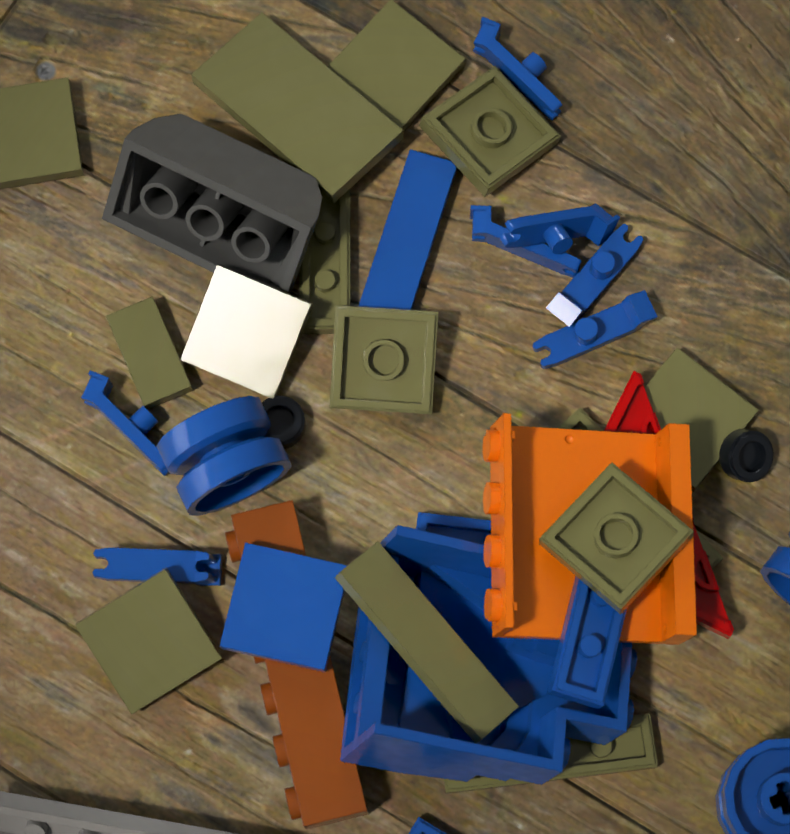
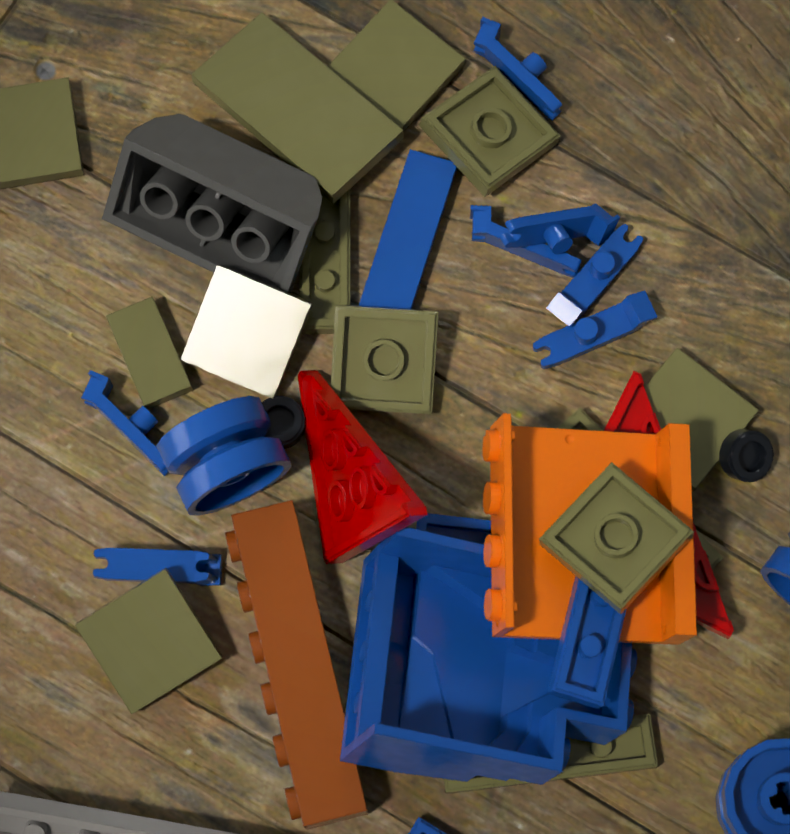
blue tile [220,543,348,672] -> none
olive tile [335,541,519,743] -> none
none -> red tile [298,370,427,564]

